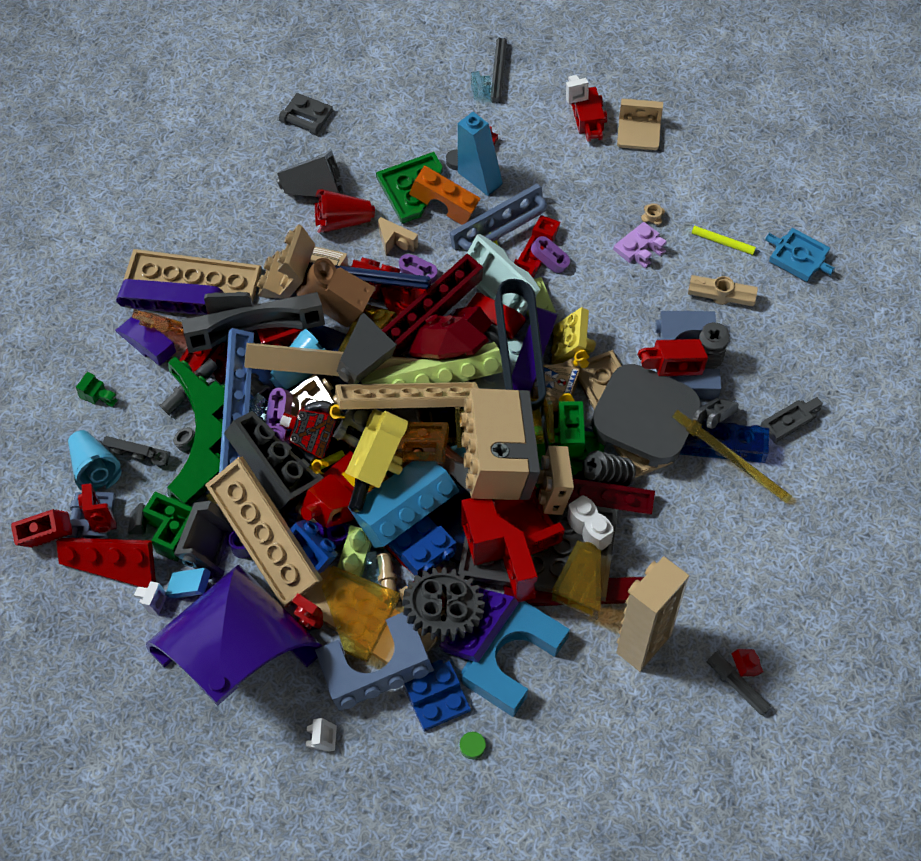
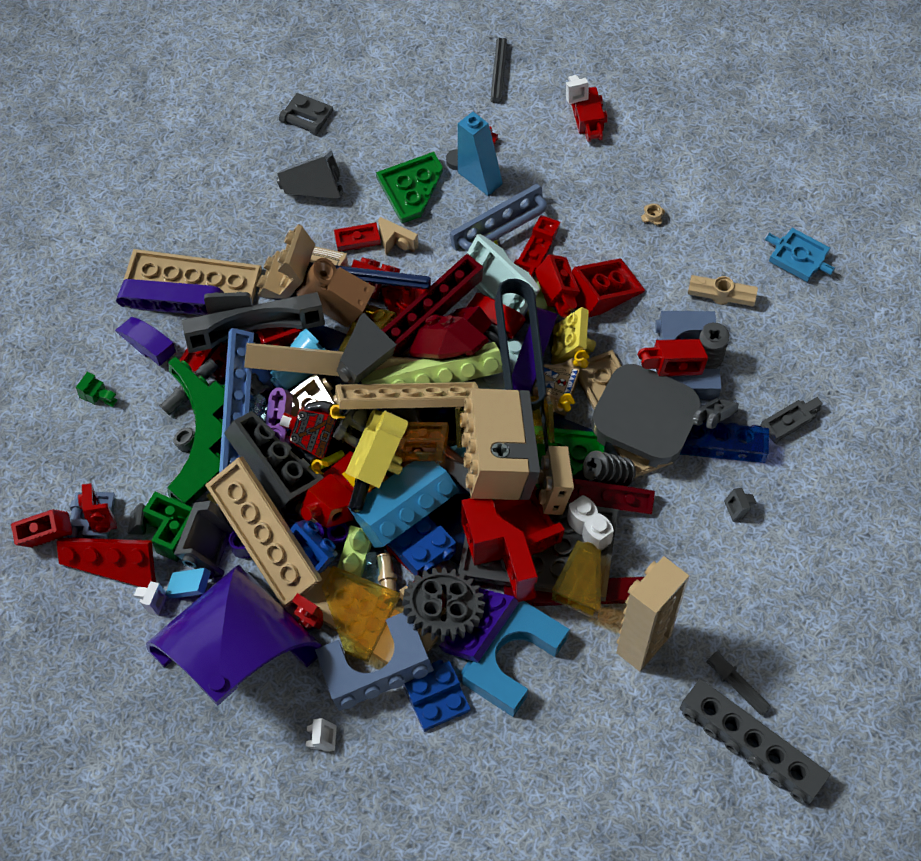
medium azure cone [68,430,122,492] -> none
dark grey hinge [102,436,171,466] -> none
clear orange plate [132,309,184,336] -> none
red cone [315,189,375,233] -> none
medium lavender beam [399,254,438,284] -> none
orange arch [409,165,481,225] -> none
bright green tile [460,732,486,759] -> none
clear light blue tile [471,71,492,100] -> none
medium lavender beam [531,236,570,273] -> none
green brick [557,401,585,457] -> none
lavender plate [613,222,667,268] -> none
tan bracket [617,98,663,150] -> none
clear yellow bar [672,409,792,503] -> none
neon yellow bar [691,225,756,255] -> none
red plate [731,649,763,677] -> none
none -> red plate [334,222,381,252]
none -> red brick [535,254,580,318]
none -> red slope [572,258,645,318]
none -> dark grey brick [680,678,831,805]
none -> dark grey tile [724,488,757,521]

